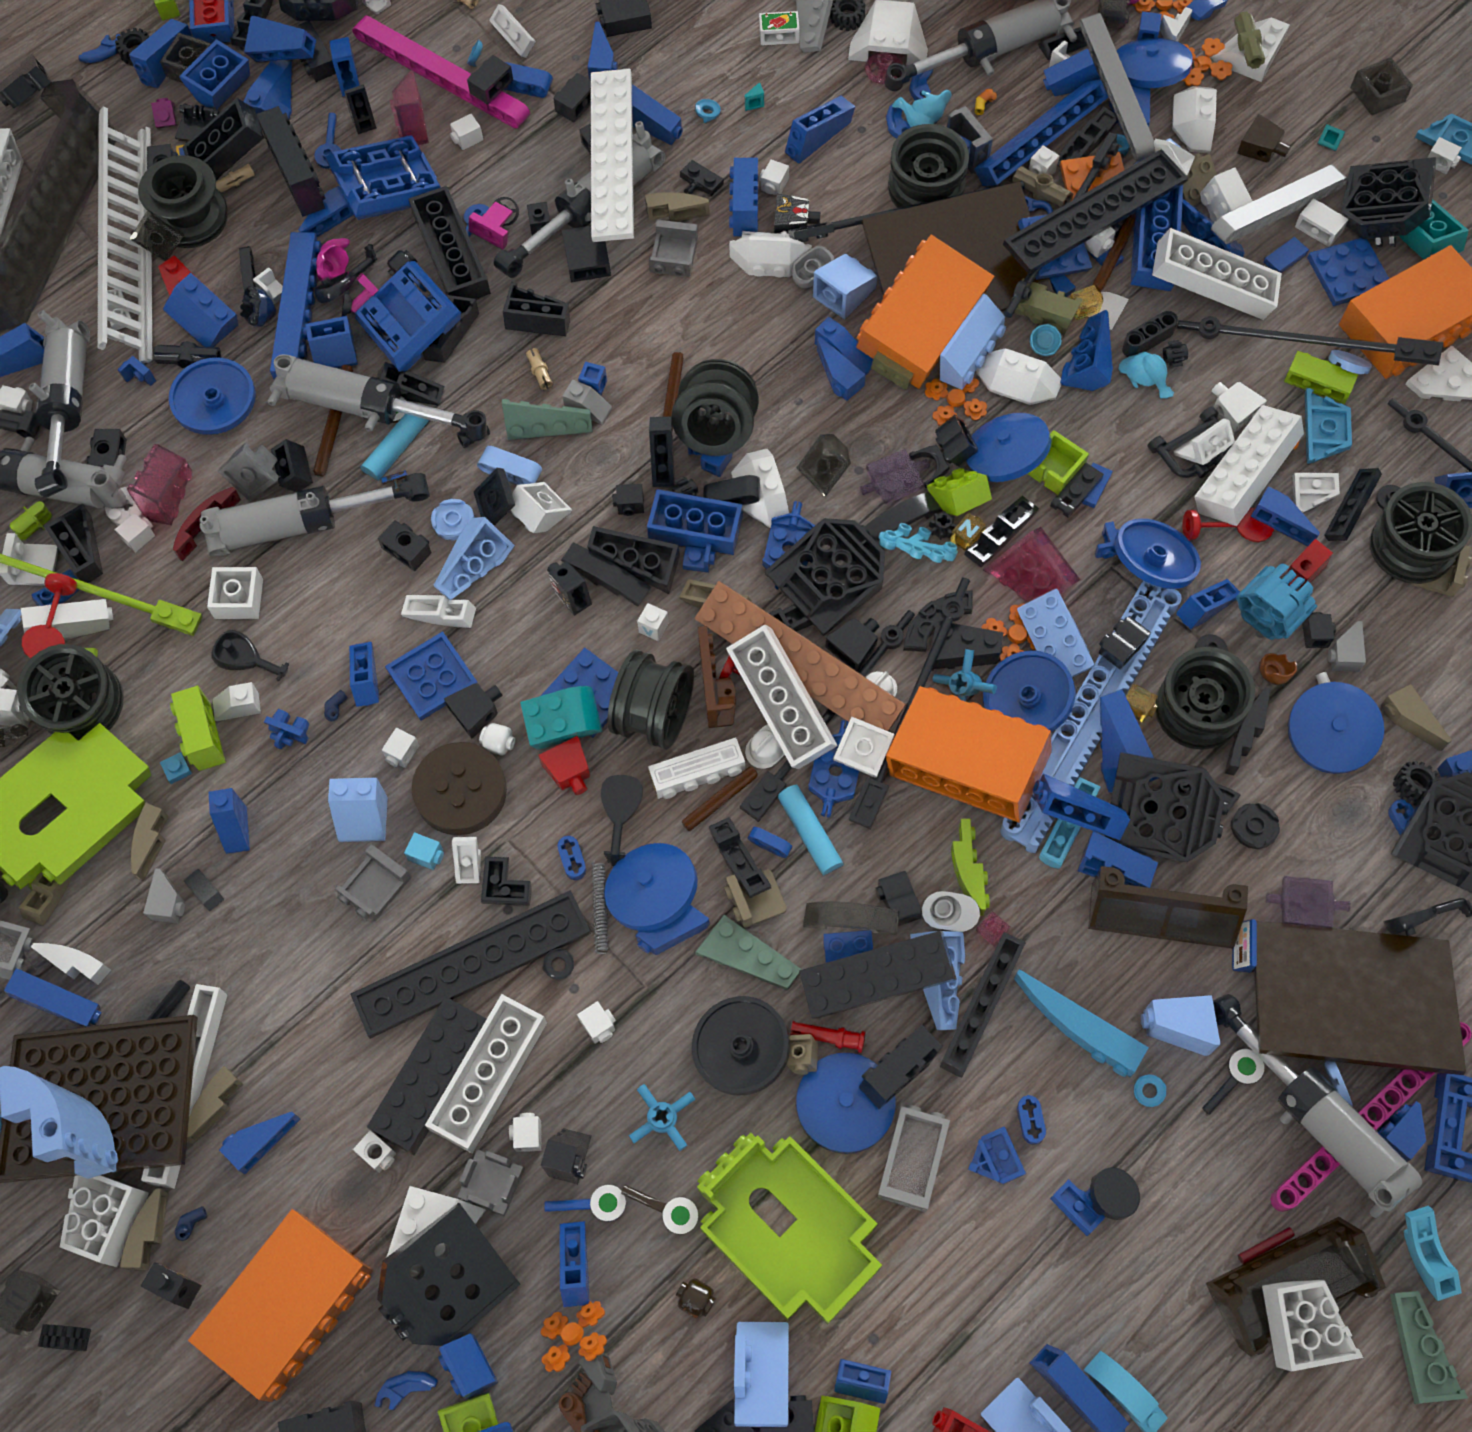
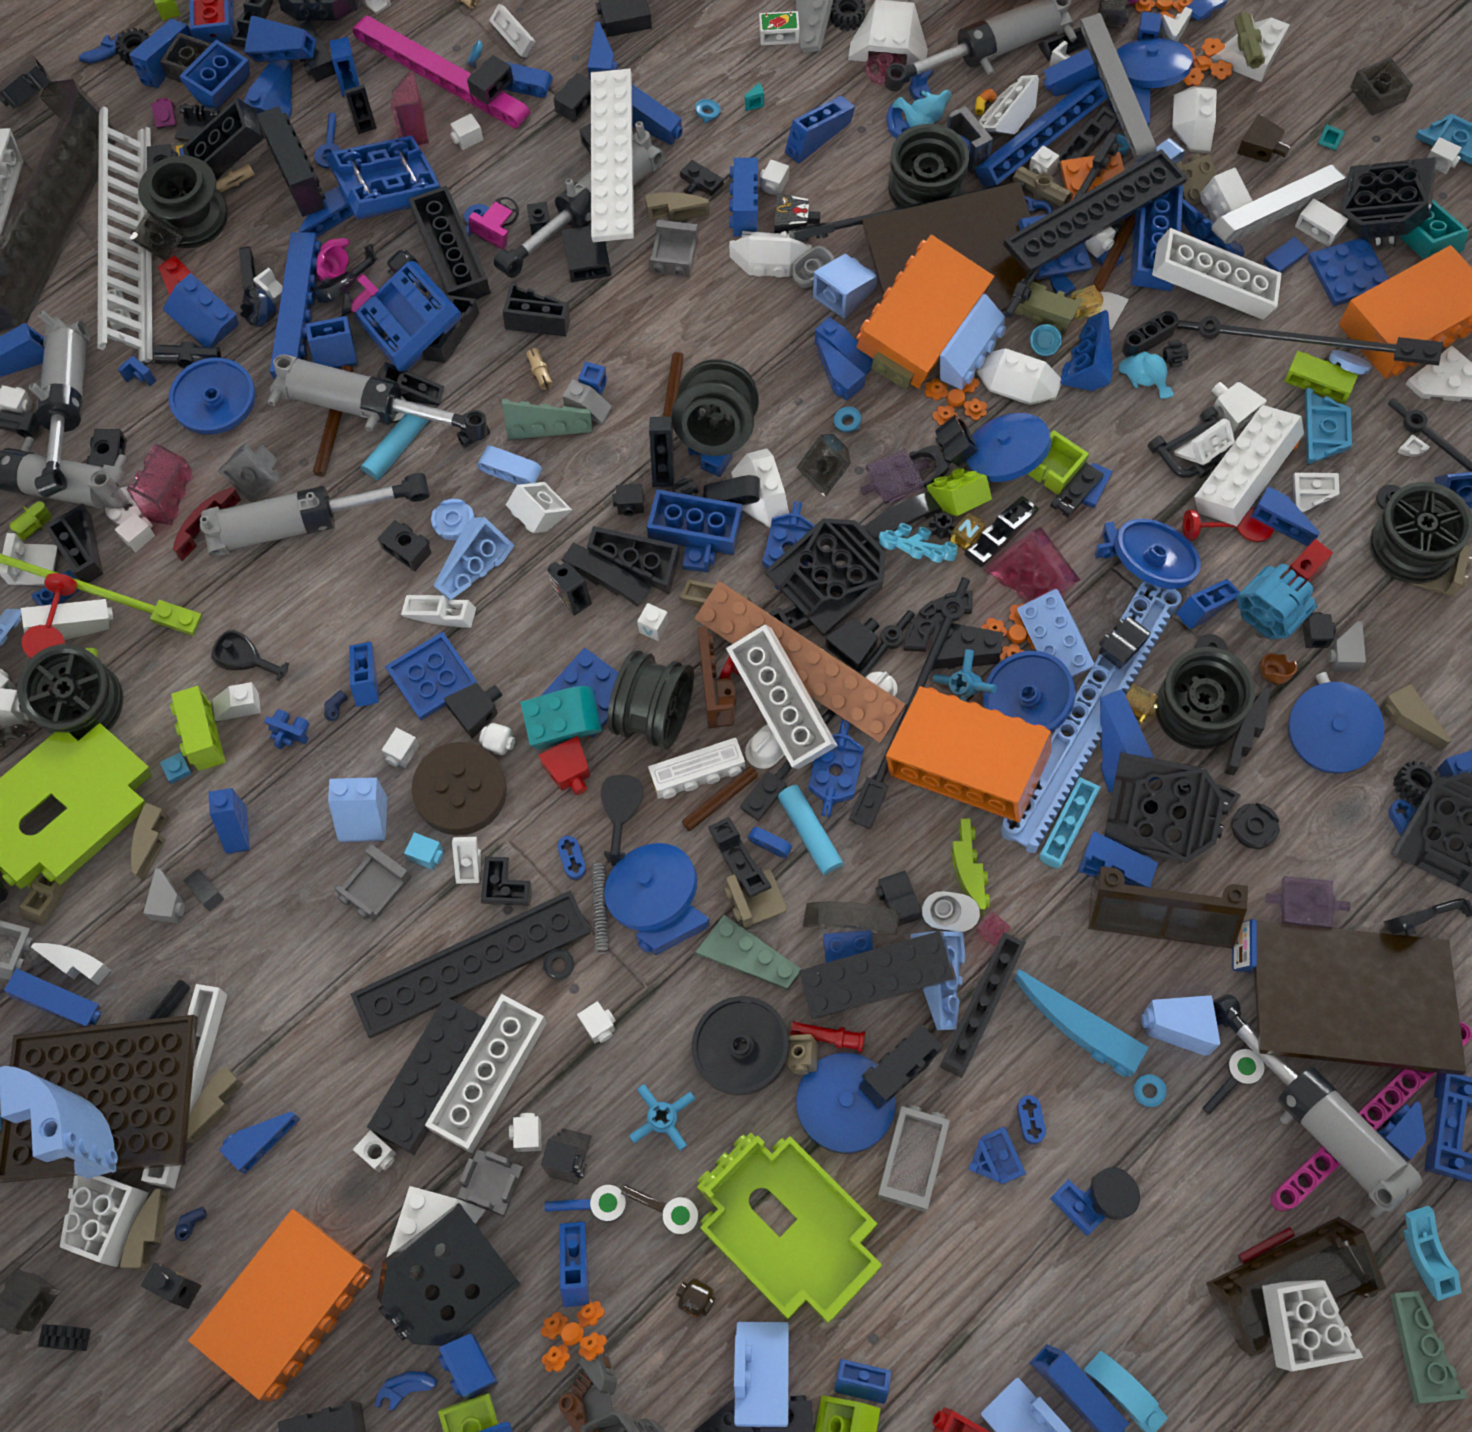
white brick [207,567,263,619] -> none
black brick [271,439,313,492] -> none
dark brown piece [381,470,408,492] -> none
black plate [473,468,515,526] -> none
white plate [834,717,895,778] -> none
blue slope [1033,774,1130,840] -> none
white slope [1154,139,1195,176] -> none
black plate [1324,468,1382,541] -> none
light blue tile [1324,1061,1353,1107] -> none
none -> dark azure piece [834,407,861,433]
none -> white wedge [978,75,1039,135]
none -> white tile [1398,434,1430,457]

